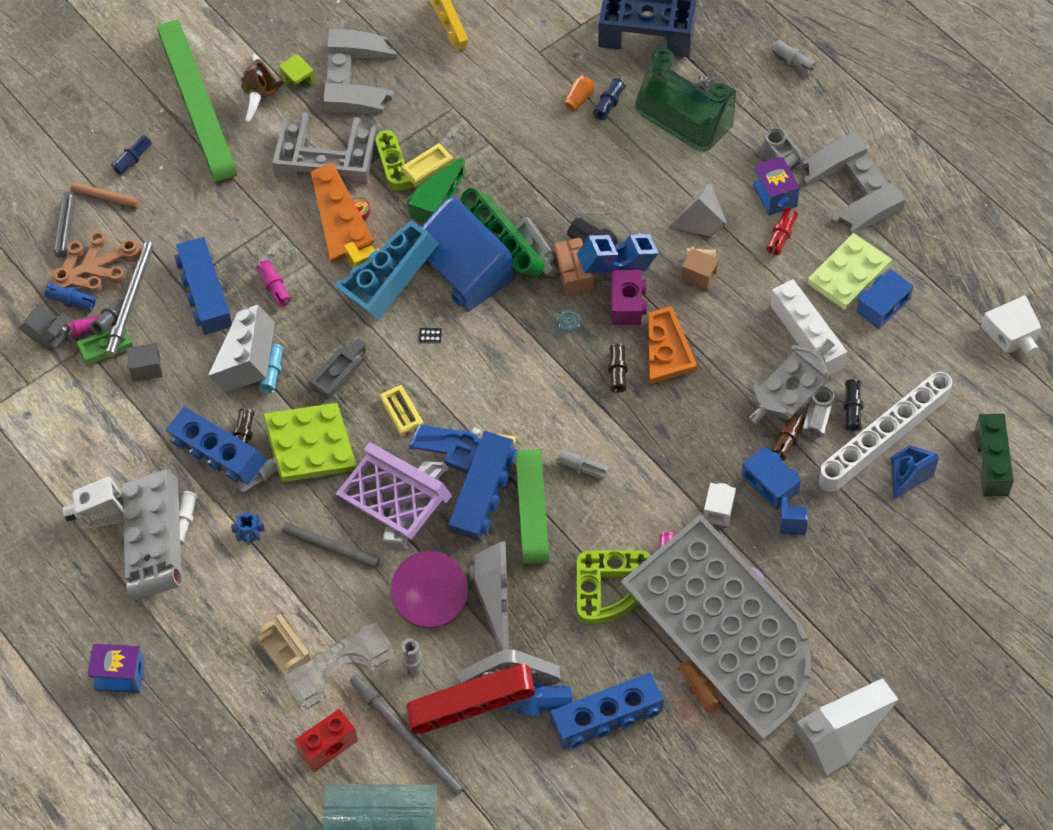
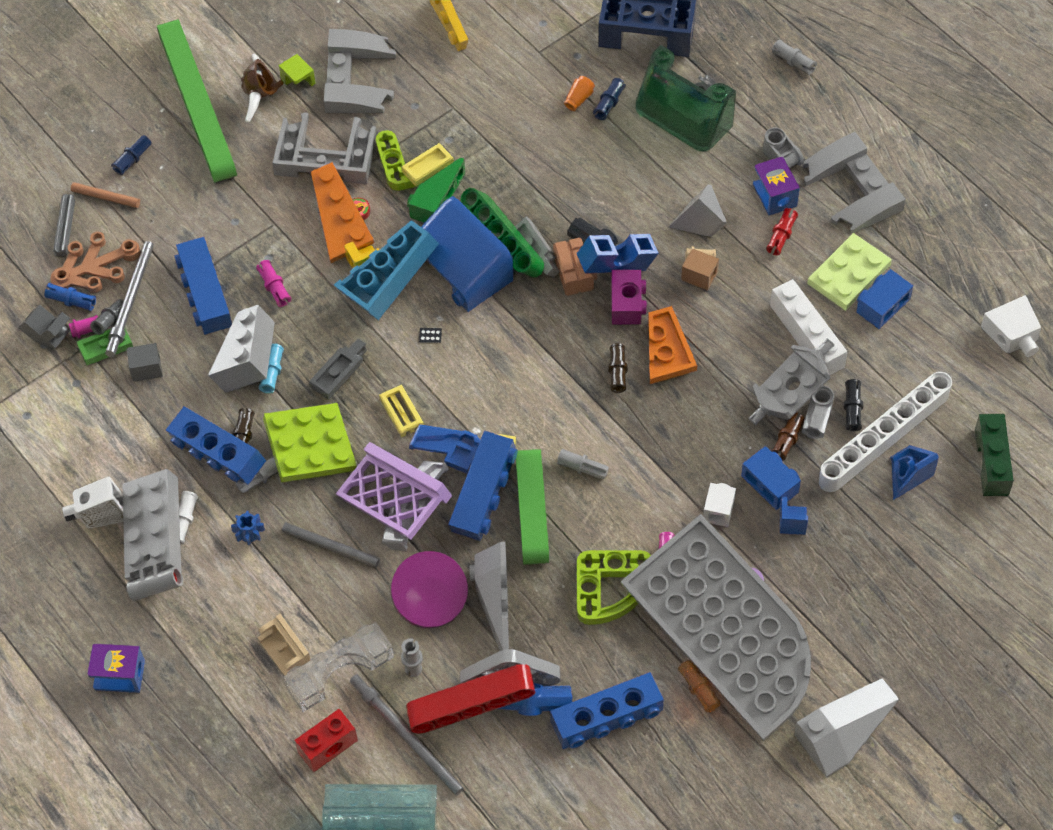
clear light blue plate [557,309,581,333] -> none

